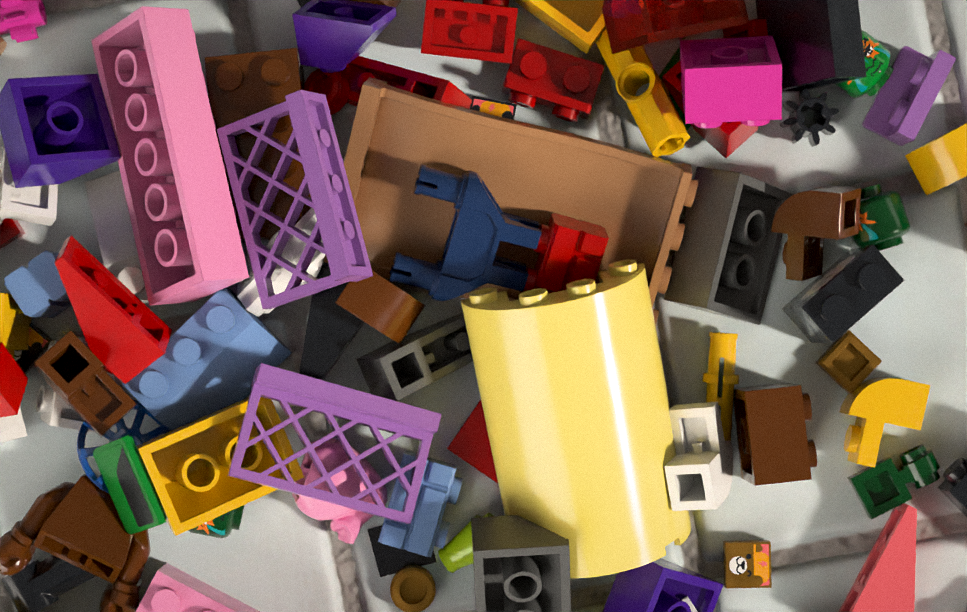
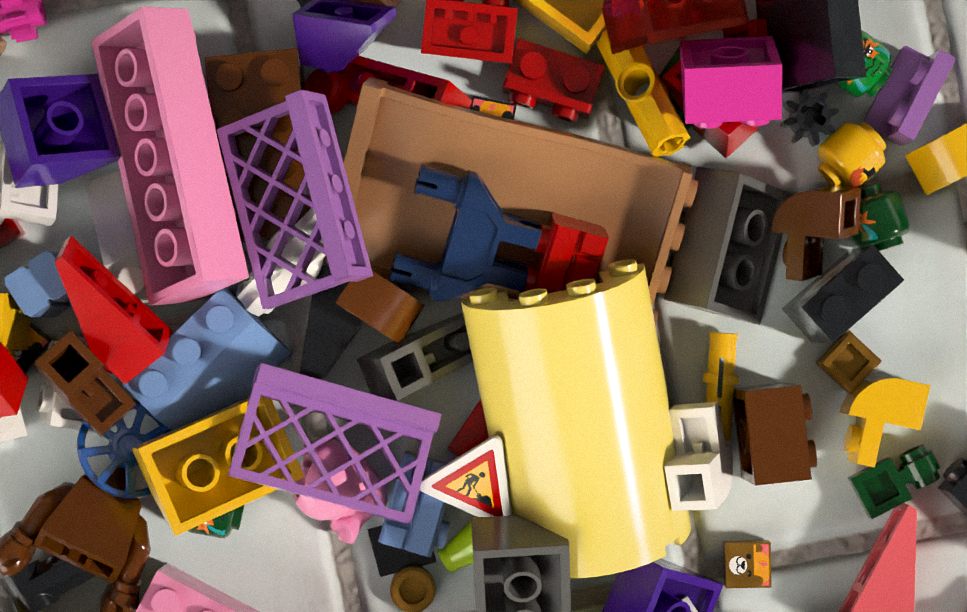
green slope [93,435,167,534] -> none
none -> piece [420,435,513,517]
none -> yellow head [817,122,887,188]

